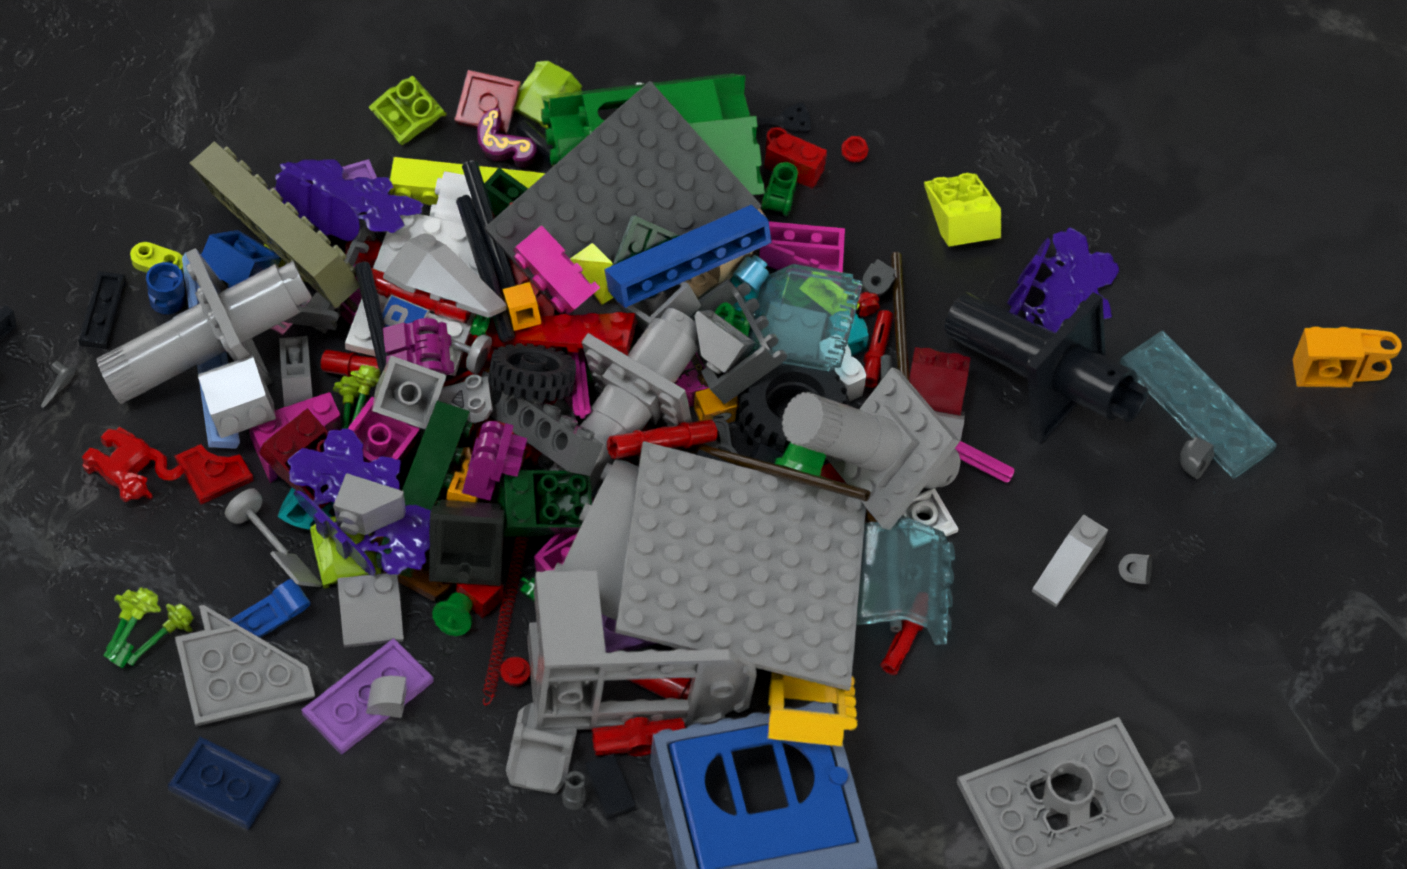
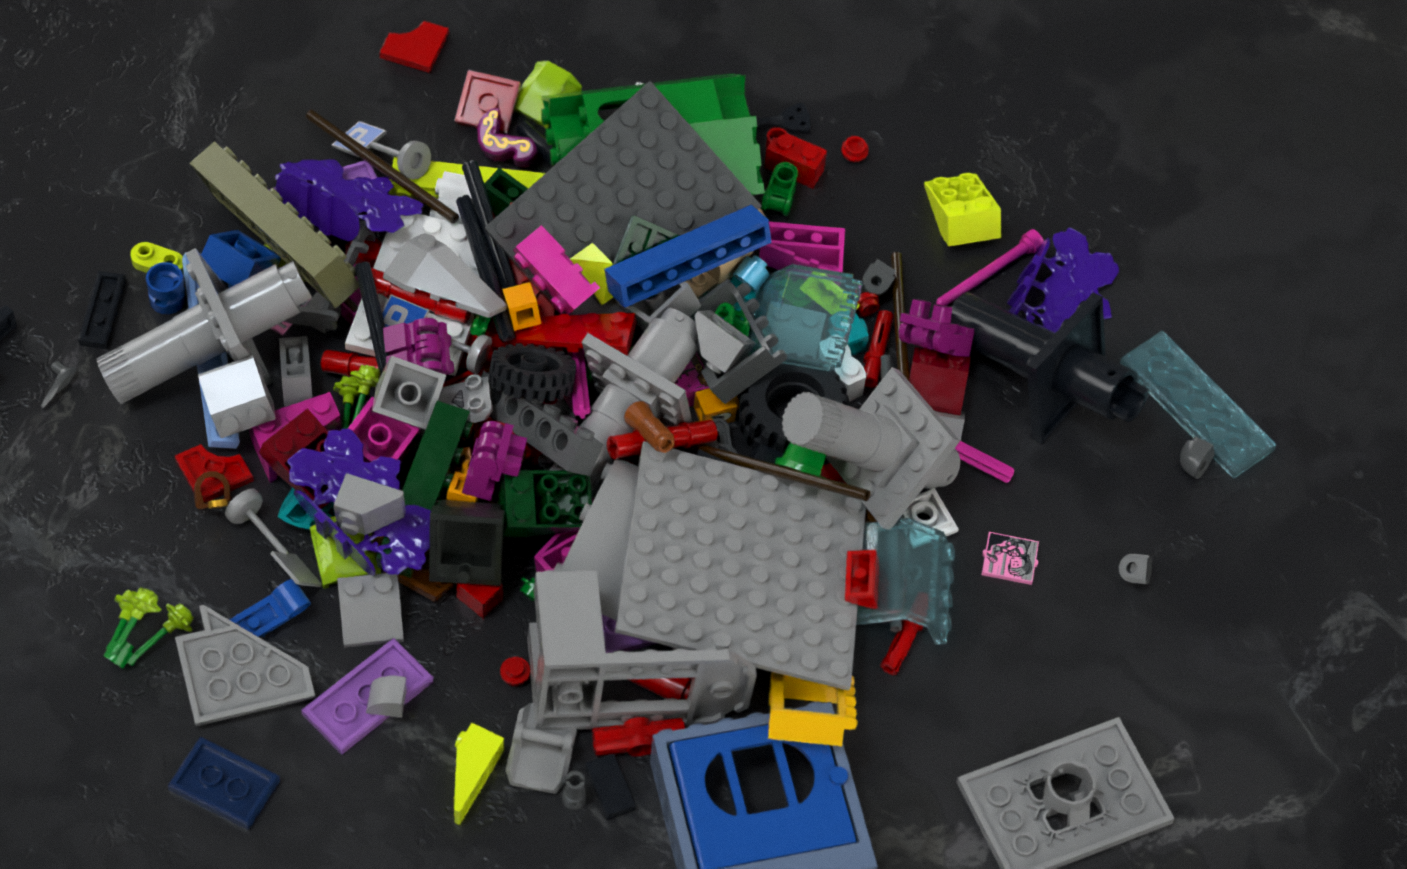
red animal [82,427,184,502] -> none
lime slope [369,75,447,145] -> none
green piece [432,593,473,636] -> none
red piece [483,537,528,705] -> none
light grey slope [1032,515,1108,607] -> none
light orange brick [1293,327,1402,387] -> none
none -> reddish brown piece [194,471,232,509]
none -> dark brown piece [306,110,459,223]
none -> light grey piece [332,121,431,179]
none -> red tile [380,21,449,73]
none -> neon yellow slope [454,723,504,825]
none -> dark orange piece [624,401,674,453]
none -> red slope [845,549,879,609]
none -> magenta hips [899,299,975,357]
none -> dark pink piece [936,229,1044,306]
none -> piece [982,532,1039,585]

